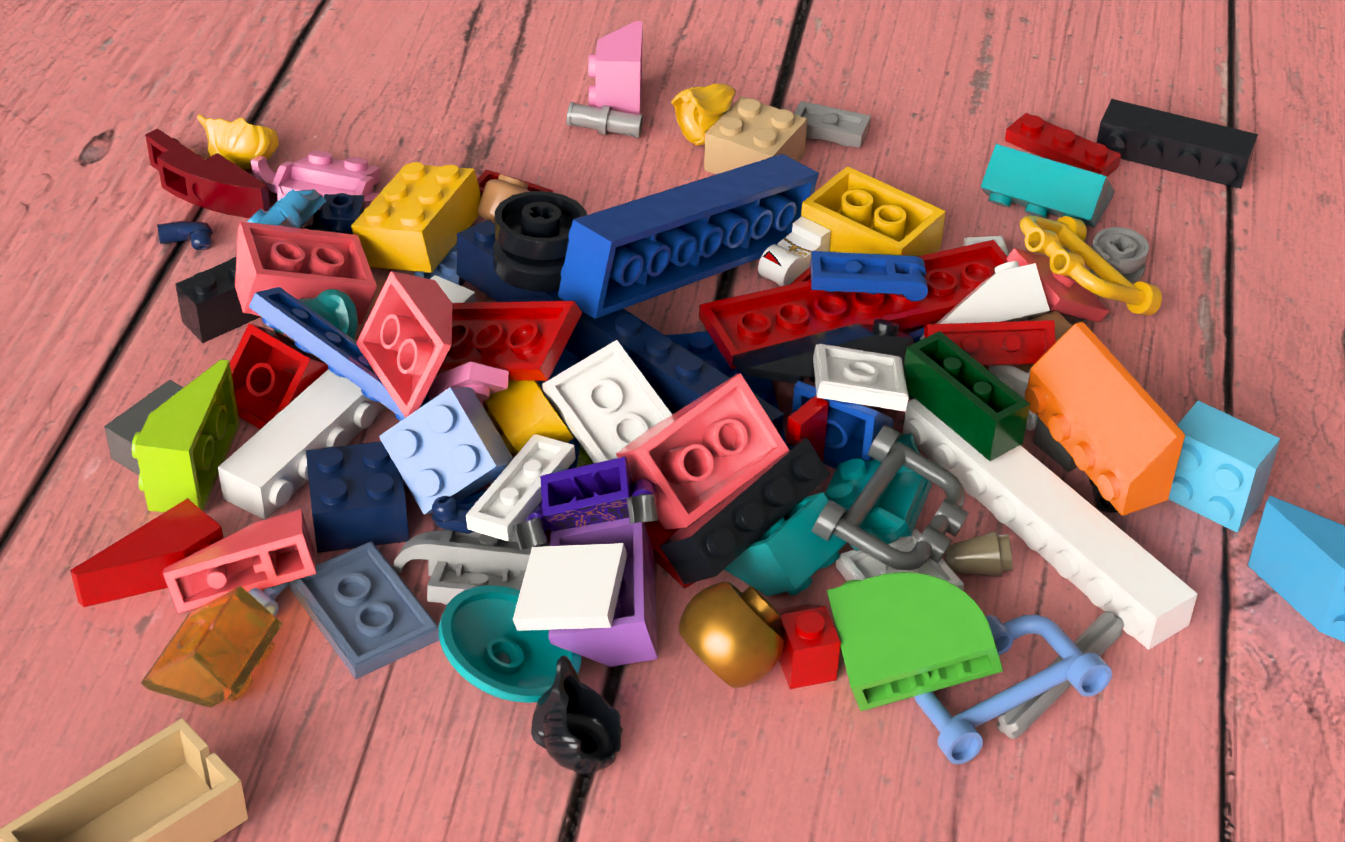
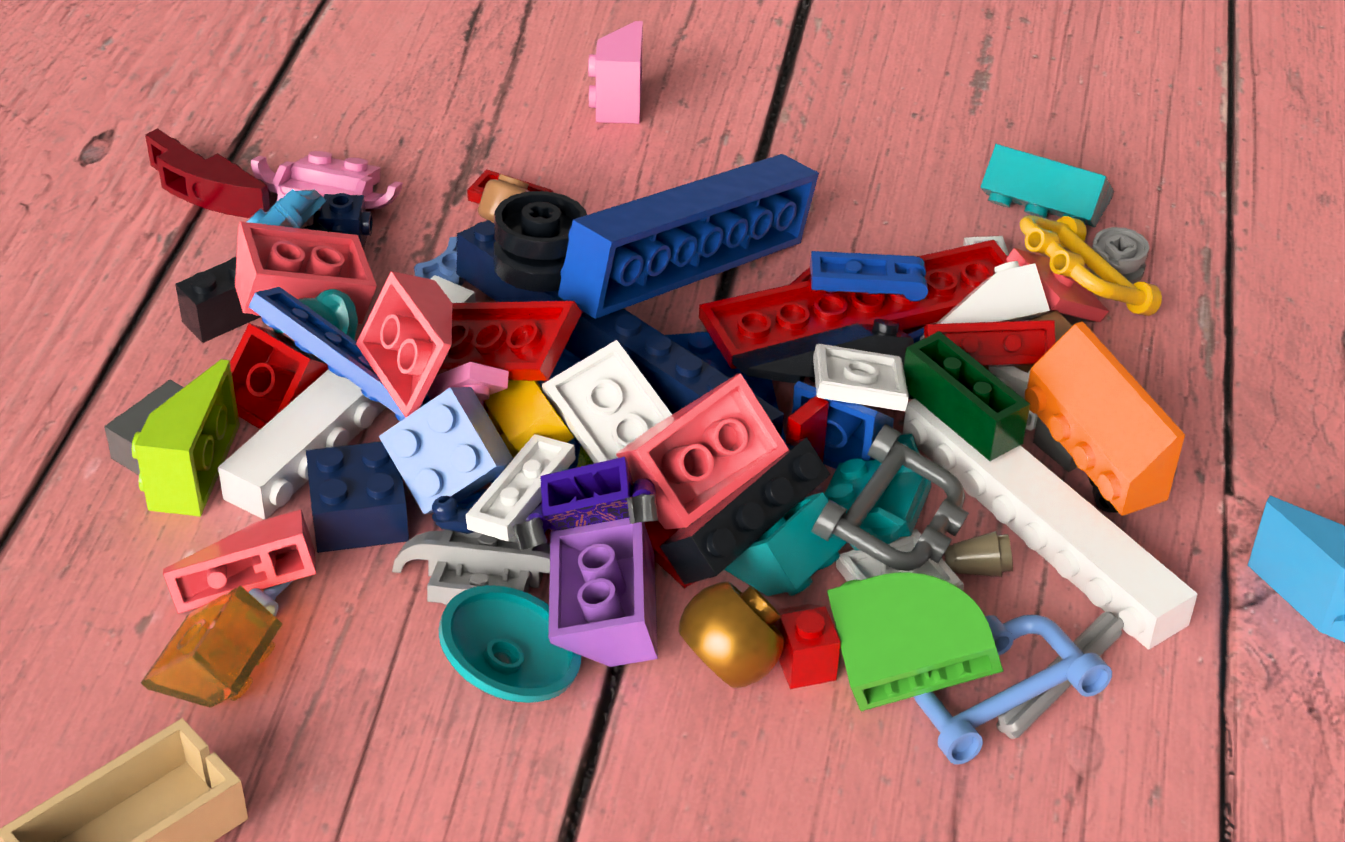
red slope [70,498,224,607] -> none
dark blue arm [157,221,213,250] -> none
yellow hair [197,114,279,170] -> none
sand blue tile [289,541,439,679] -> none
yellow brick [351,162,481,273] -> none
white tile [513,543,627,631] -> none
black hair [531,656,623,775] -> none
light grey pin [566,102,643,138] -> none
yellow hair [671,83,736,146] -> none
tan brick [704,96,808,174] -> none
white leg [758,216,831,286] -> none
light grey plate [794,101,871,148] -> none
yellow brick [801,166,946,257] -> none
red plate [1005,113,1121,177] -> none
black brick [1097,99,1258,189] -> none
medium azure brick [1168,401,1280,533] -> none

